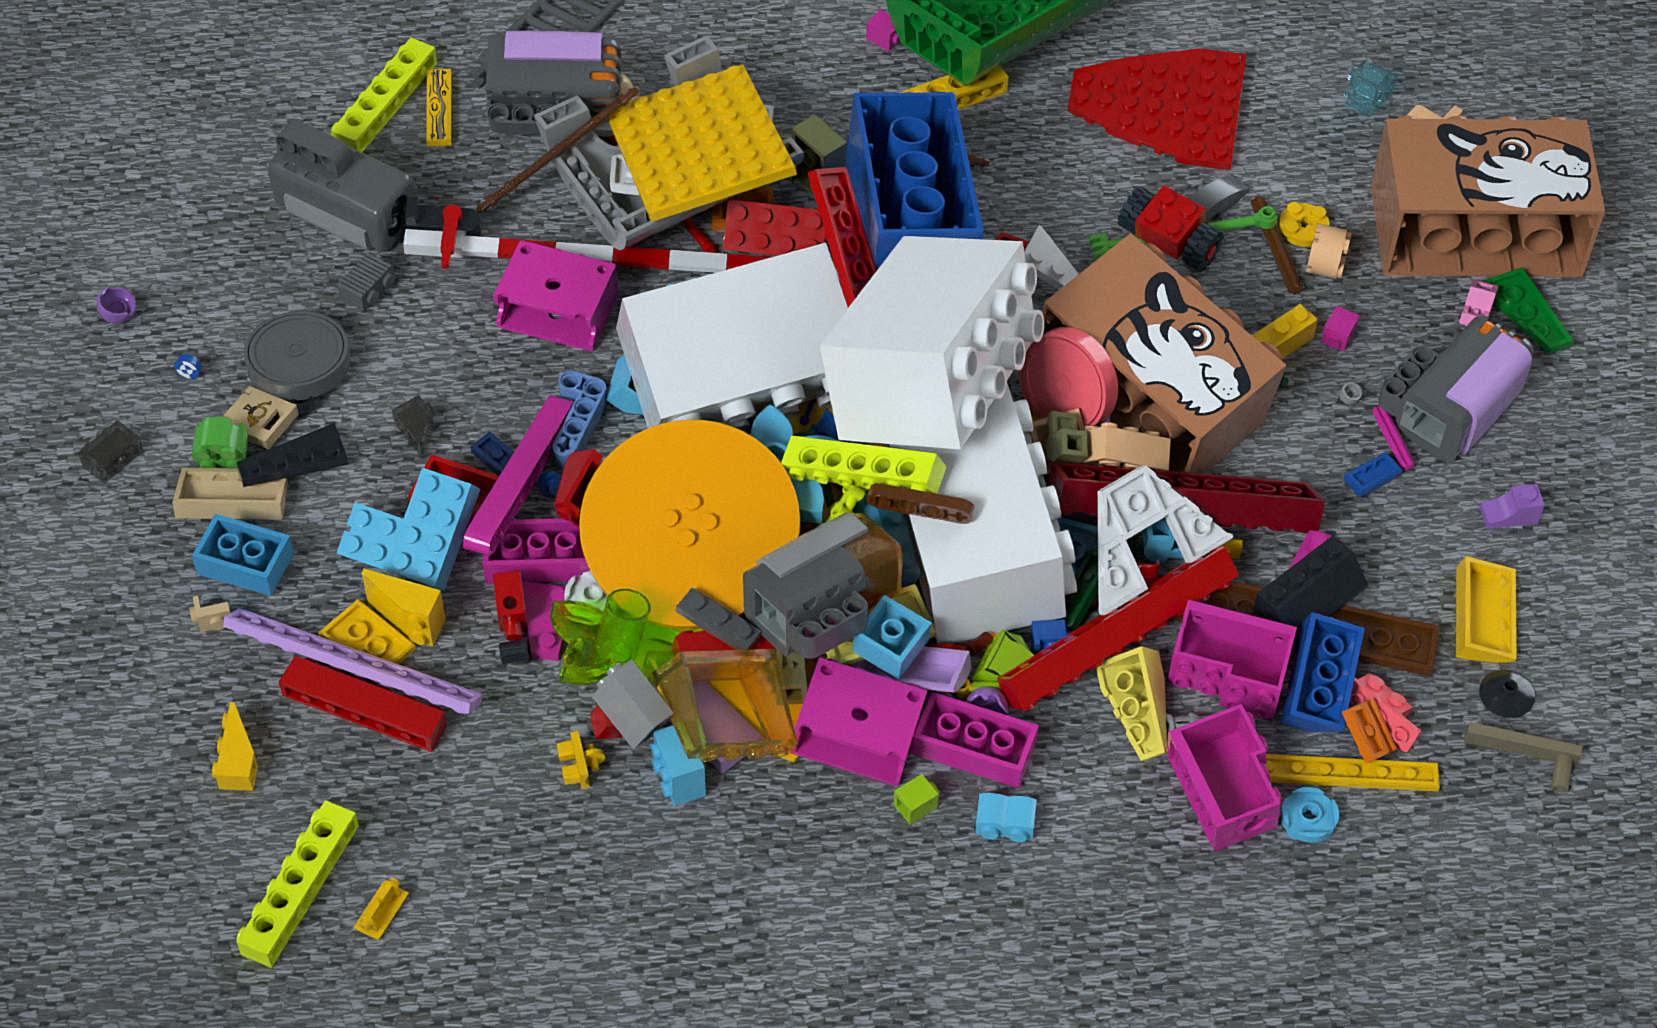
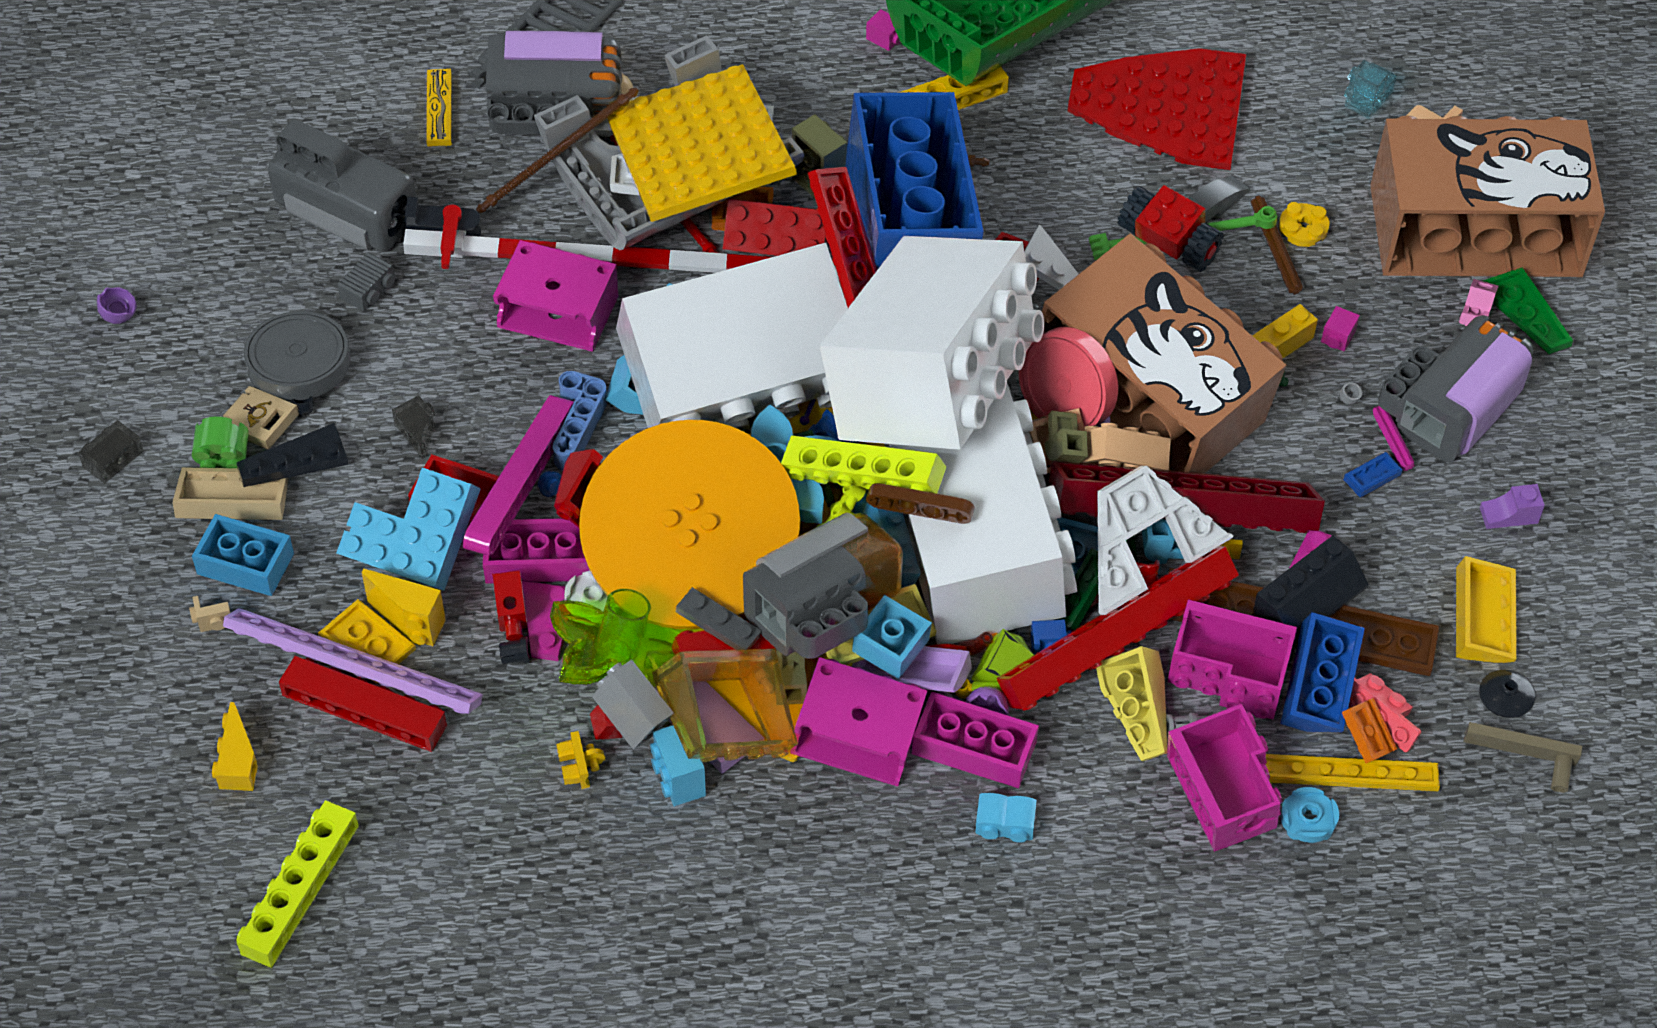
blue tile [174,354,202,379] -> none
neon yellow brick [331,38,437,152] -> none
yellow hinge [353,877,409,941] -> none
dark blue plate [470,432,514,476] -> none
lime brick [893,774,939,825] -> none
light nougat brick [1306,223,1352,279] -> none

